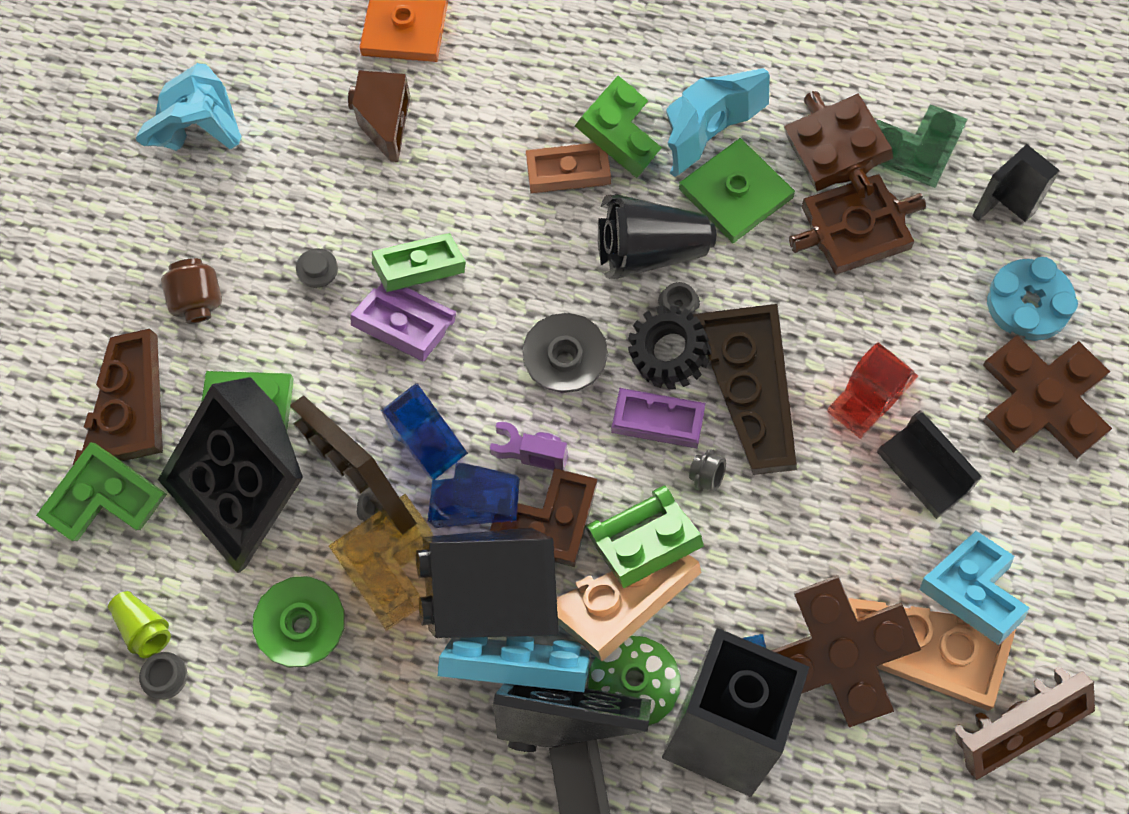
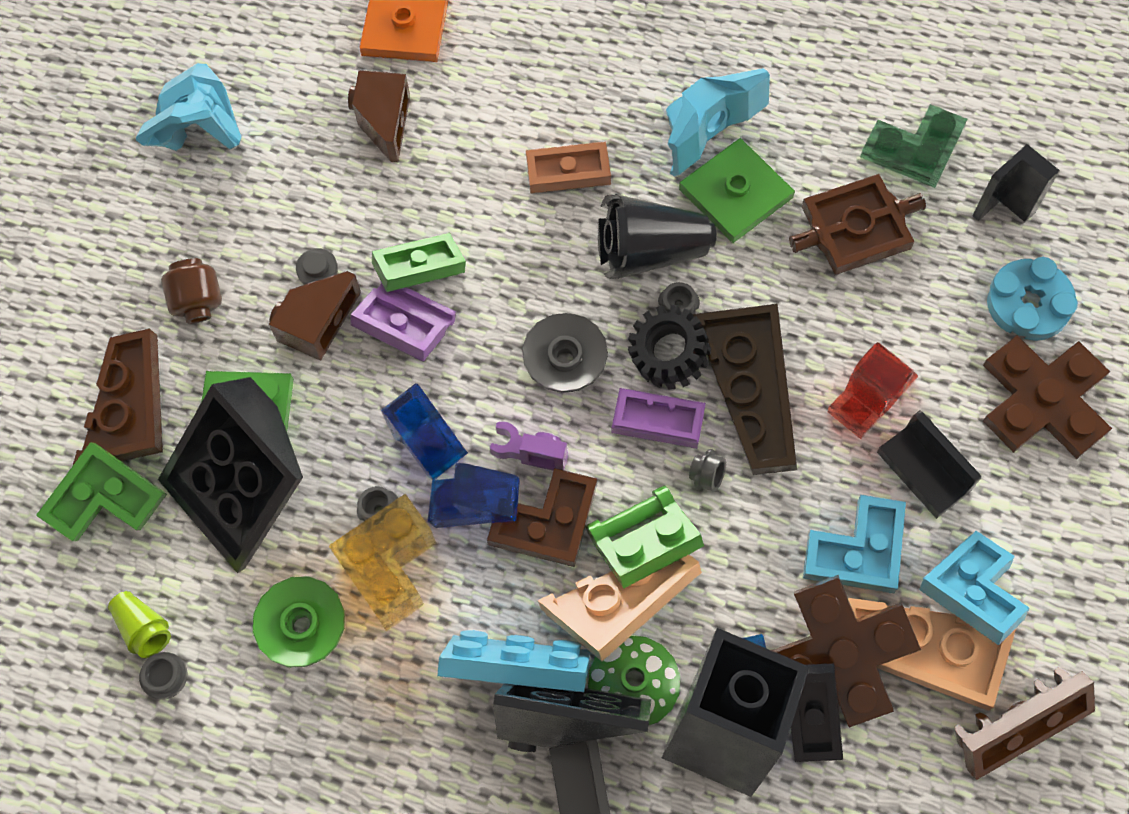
dark brown wing [289,395,417,535] -> none
black slope [416,527,559,638] -> none
bright green plate [575,75,662,178] -> none
reddish brown plate [784,91,893,198] -> none
none -> reddish brown slope [268,271,361,361]
none -> black plate [791,663,843,762]
none -> medium azure plate [803,495,906,594]

